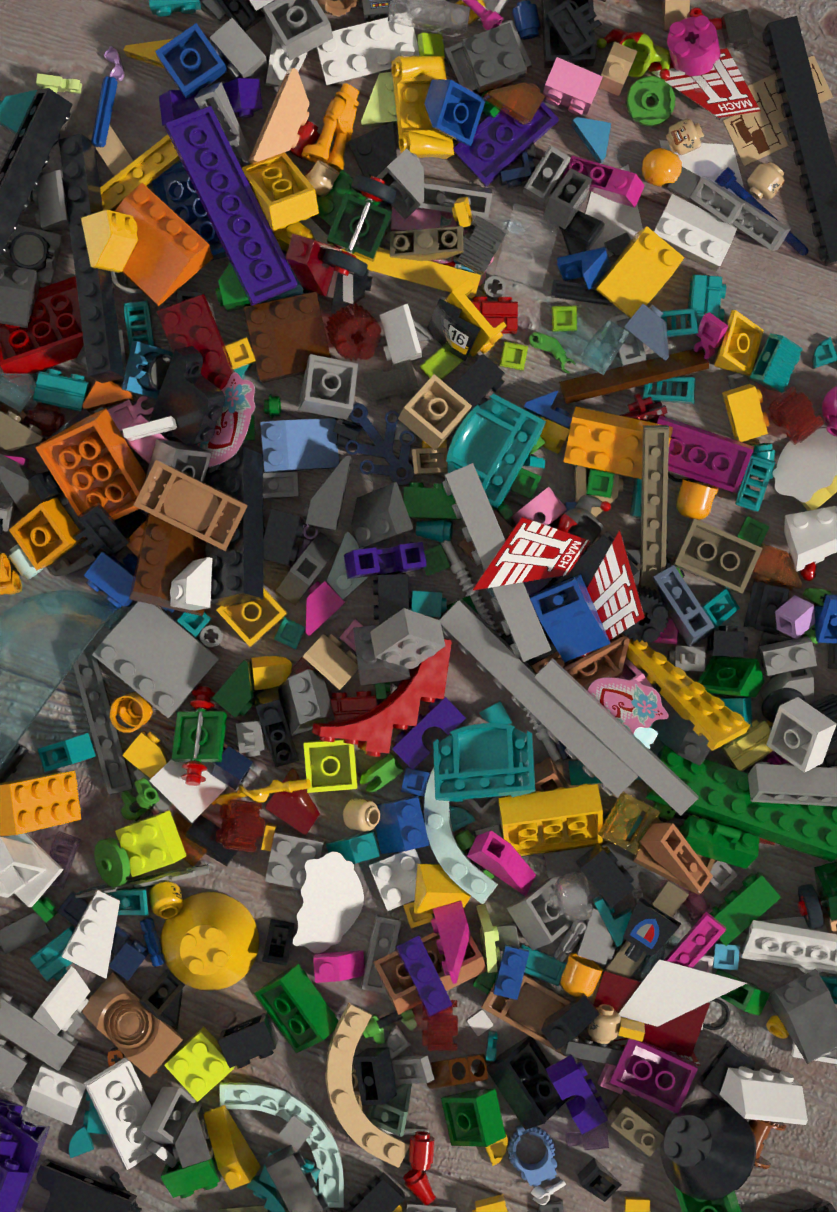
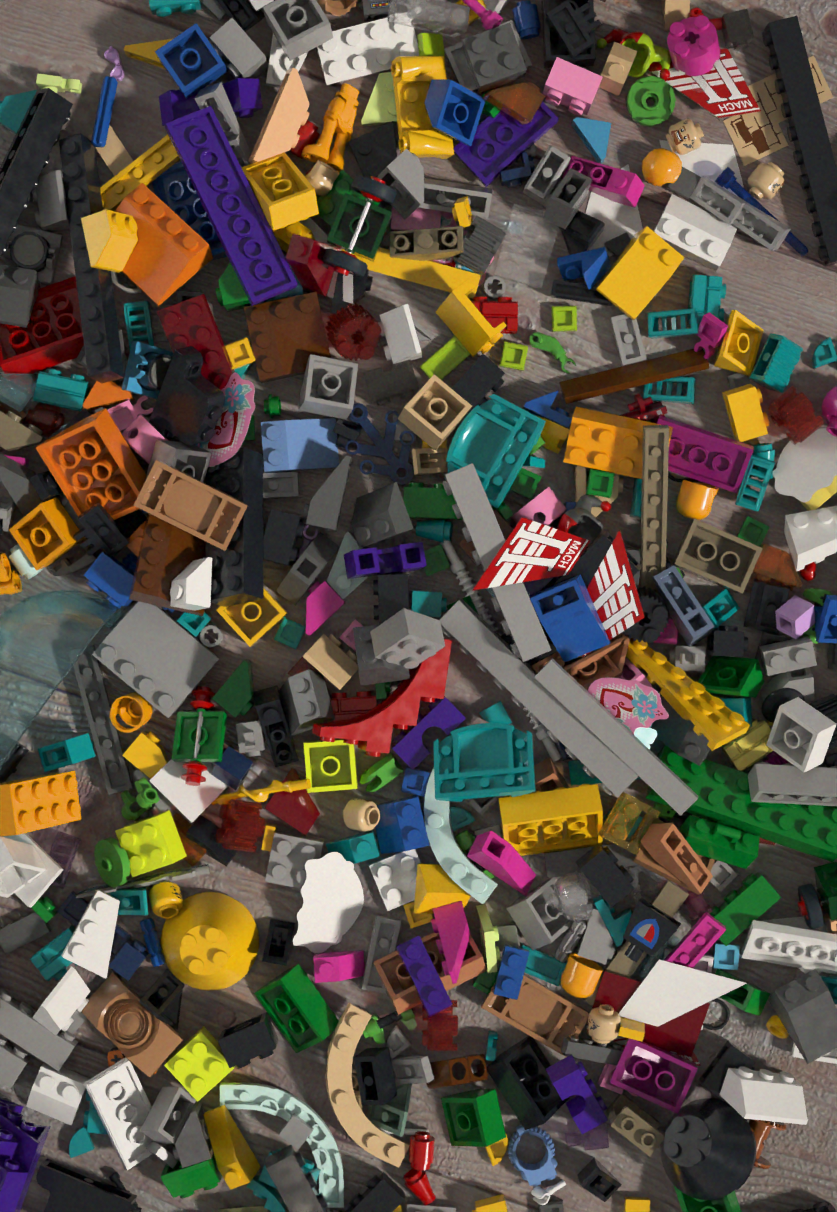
white tile [122,416,177,441] -> none
yellow brick [251,656,292,690] -> none
black slope [427,299,481,361] -> none
white sticker [467,1010,493,1036] -> none
black slope [541,994,599,1050] -> none
clear light blue slope [580,320,630,375] -> none
sand blue slope [624,304,669,361] -> none

